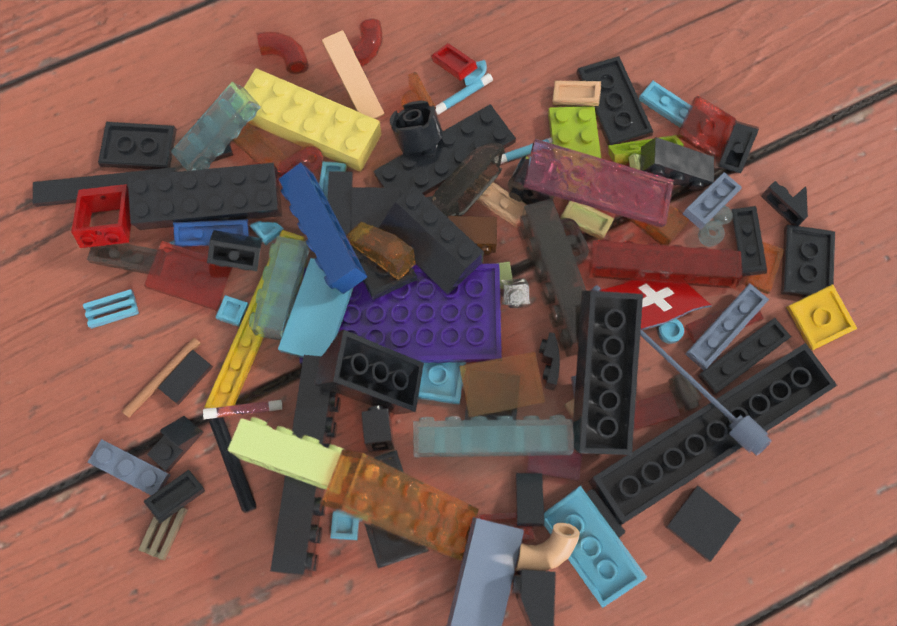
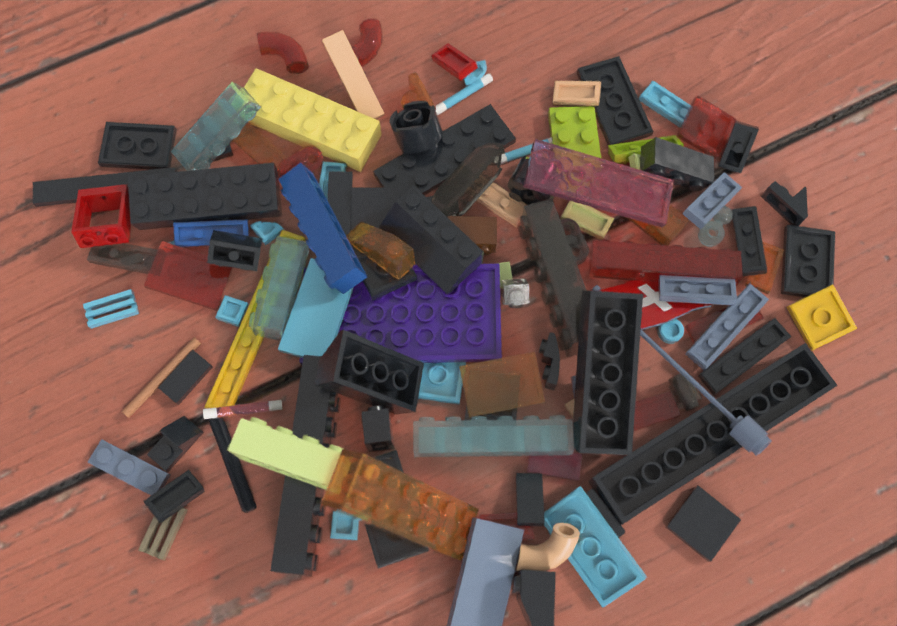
none -> sand blue plate [658,275,737,305]

